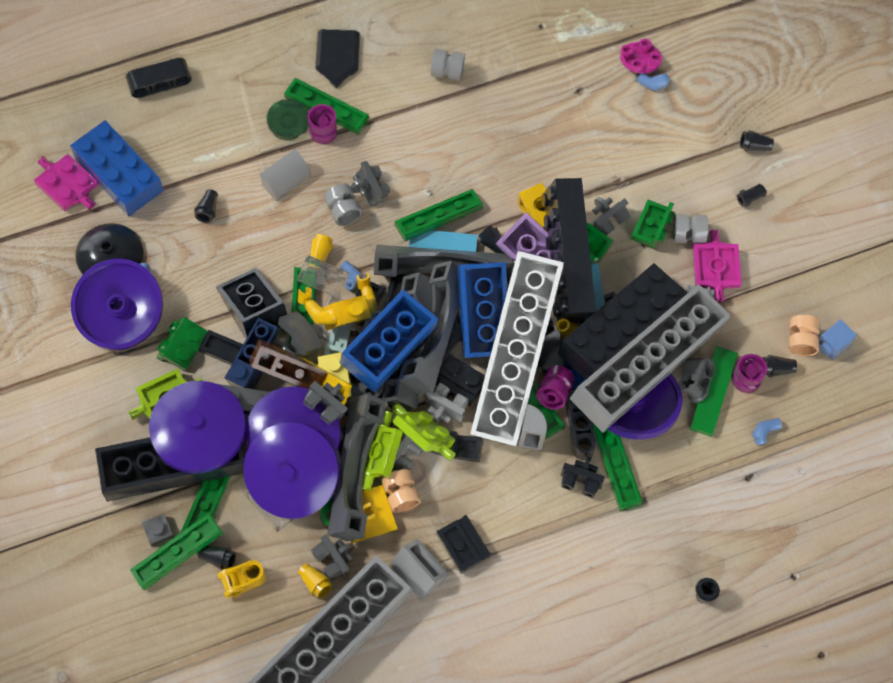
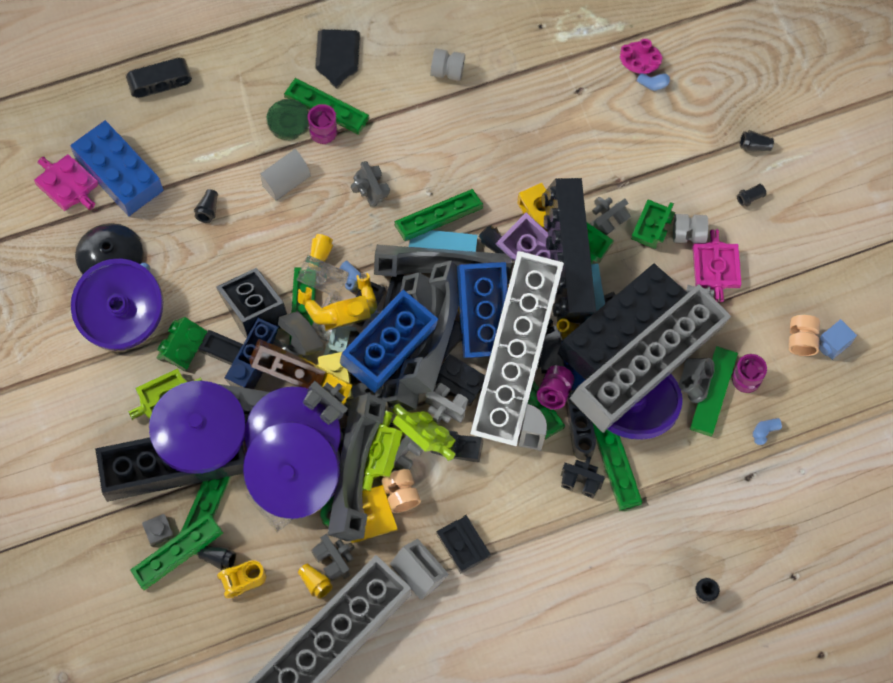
light grey wheel [324,184,362,226] -> none
black cone [763,355,797,378] -> none

